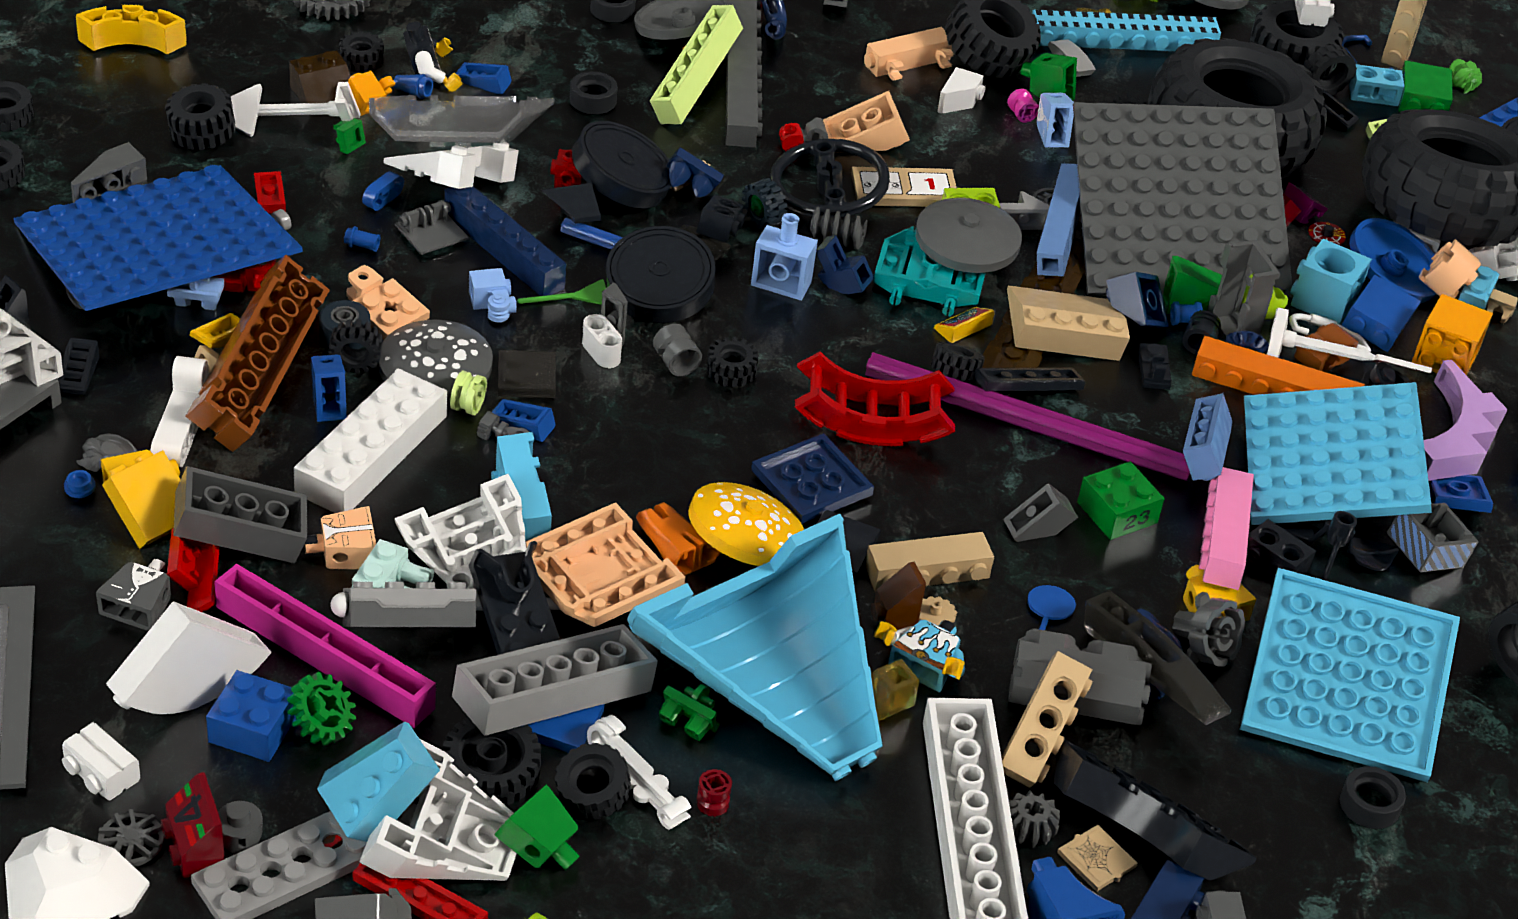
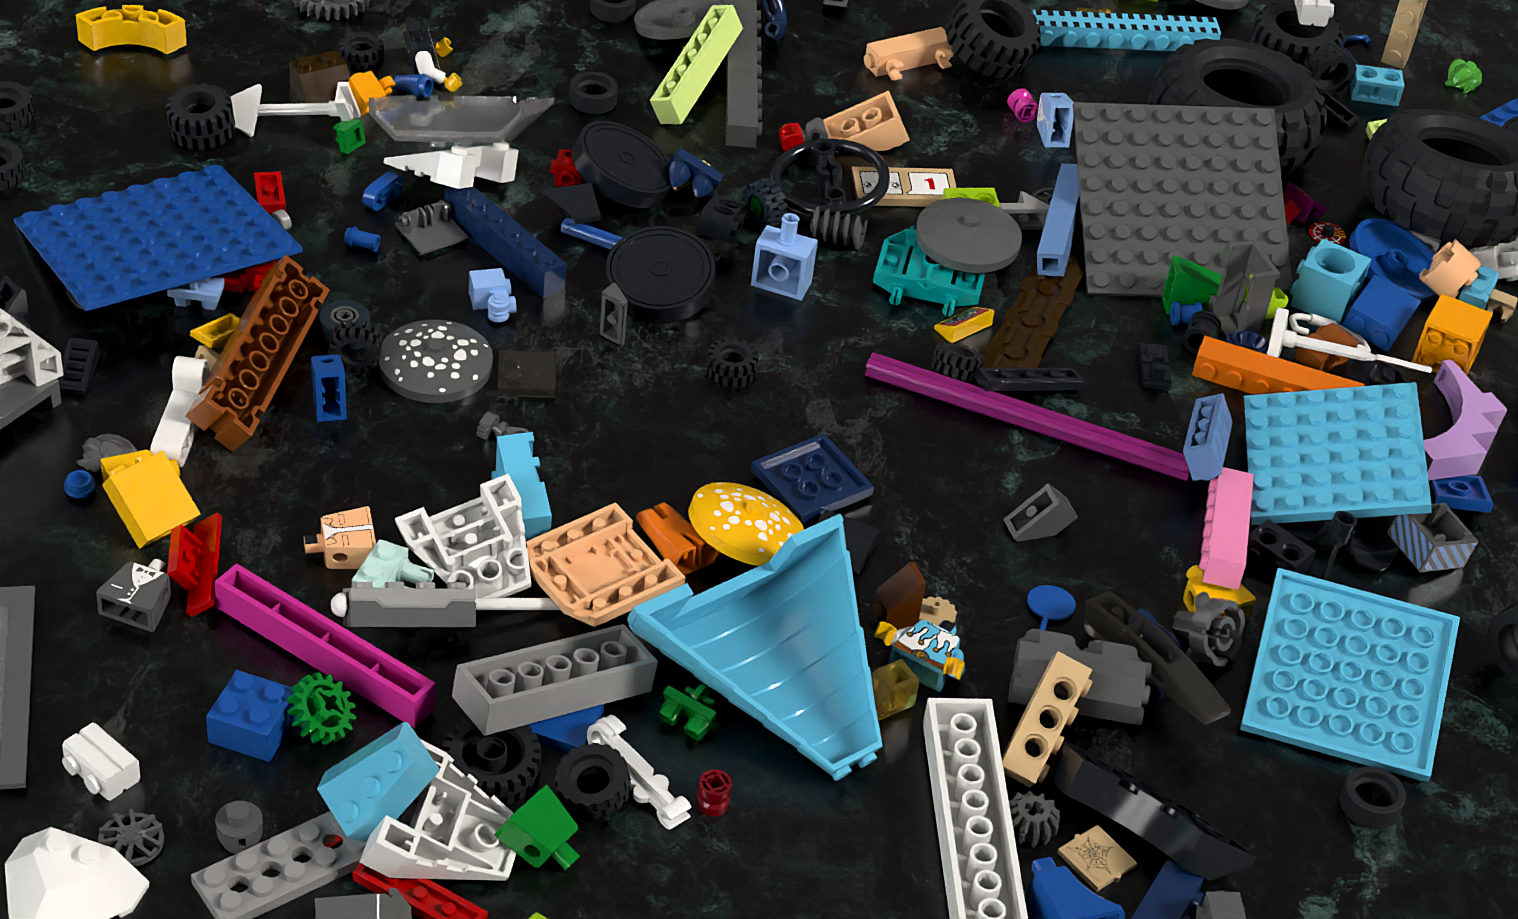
dark grey slope [71,142,147,203] -> none
white brick [106,601,271,714] -> none
dark red slope [161,772,224,878] -> none
dark grey brick [173,466,307,563] -> none
white brick [294,368,447,513] -> none
light nougat plate [346,265,430,340] -> none
yellowish green wheel [450,370,487,415] -> none
blue slope [456,62,511,94] -> none
black plate [468,541,560,655] -> none
blue slope [492,399,555,442] -> none
bright green piece [517,279,606,304] -> none
white beam [582,314,622,368] -> none
dark grey wheel [653,323,702,376] -> none
red fence [795,351,955,446] -> none
dark blue brick [816,235,874,294] -> none
tan brick [865,532,994,592] -> none
white slope [937,67,985,114] -> none
tan slope [1007,285,1130,361] -> none
green torso [1021,53,1077,101] -> none
light grey slope [1047,39,1096,77] -> none
green brick [1077,461,1165,540] -> none
dark blue slope [1106,272,1169,329] -> none
green brick [1398,60,1453,112] -> none

